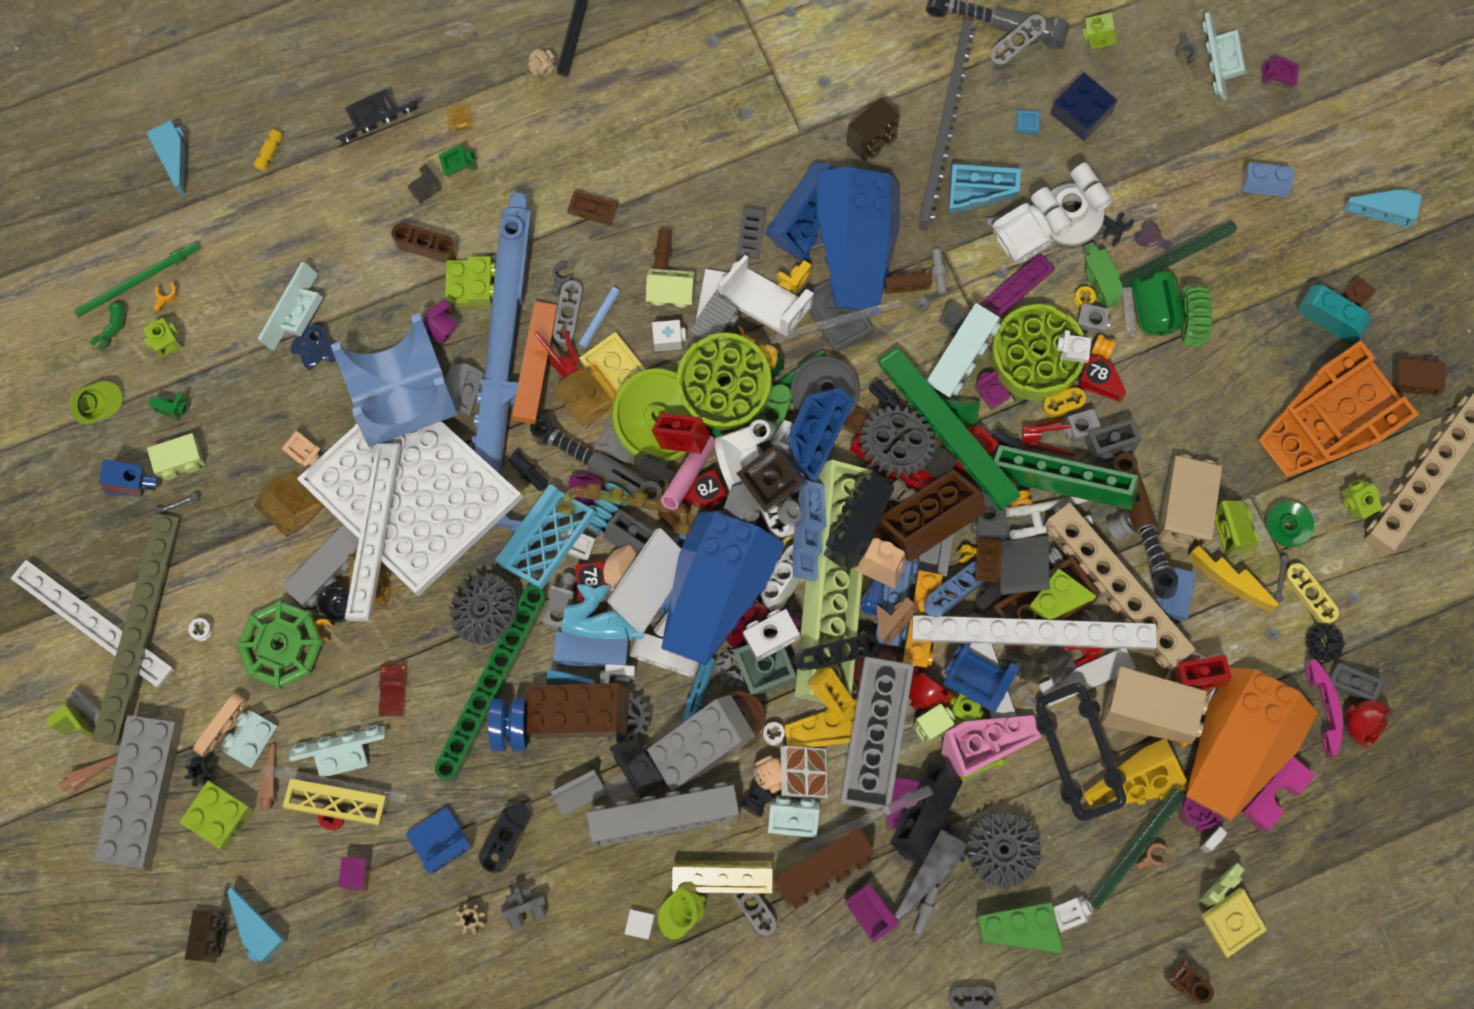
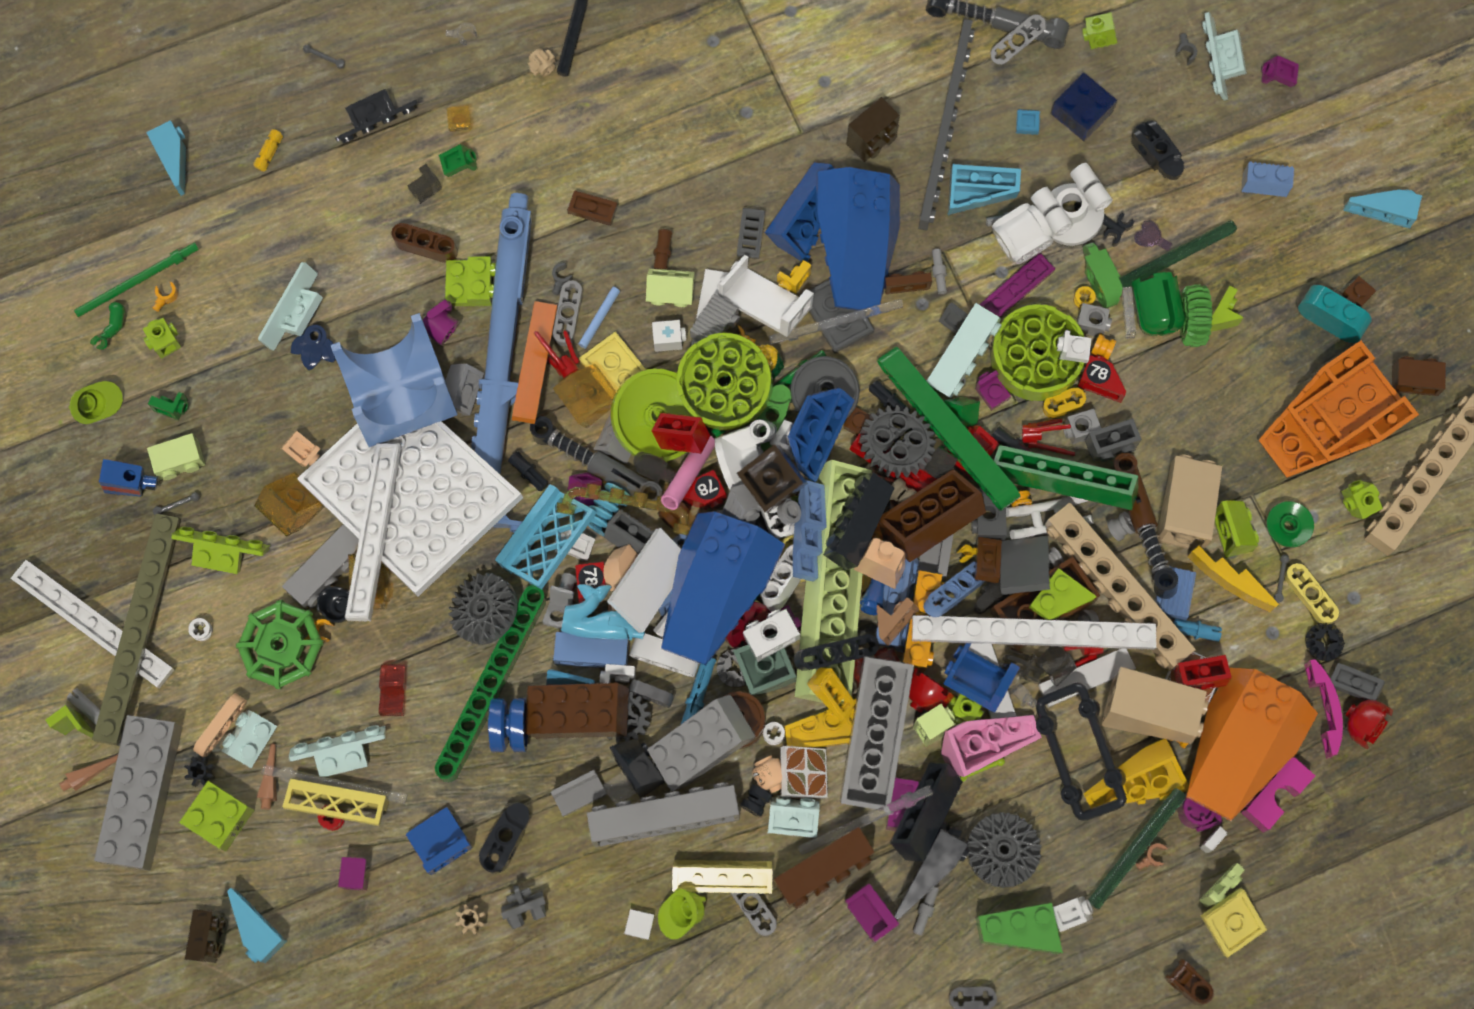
none -> lime bracket [171,526,270,574]
none -> dark grey hinge [303,44,345,69]
none -> flat silver beam [629,680,675,708]
none -> black piece [1131,121,1184,180]
none -> dark azure axle [1173,619,1222,642]
none -> lime slope [1211,286,1243,332]

